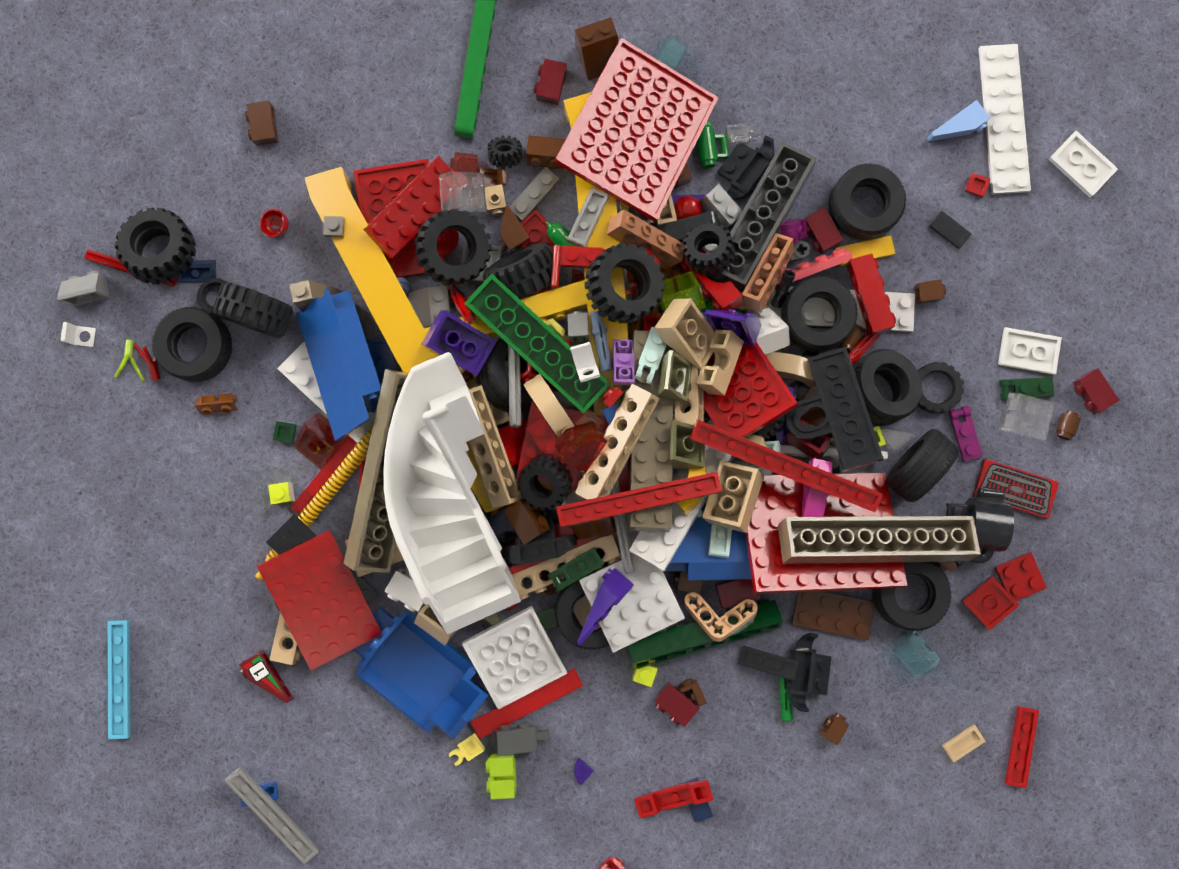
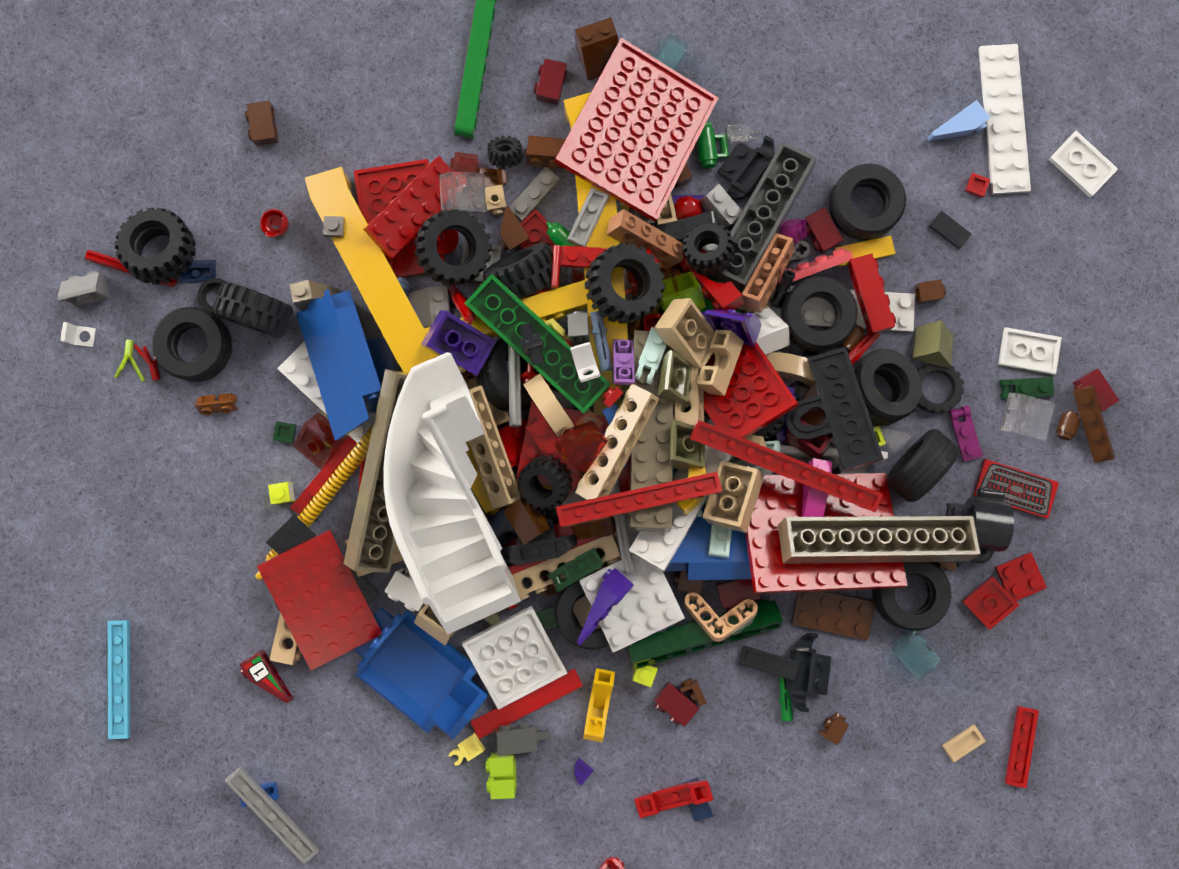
none -> black axle [519,322,545,365]
none -> yellow arch [583,668,615,742]
none -> olive slope [912,320,953,368]
none -> reddish brown plate [1073,385,1115,463]

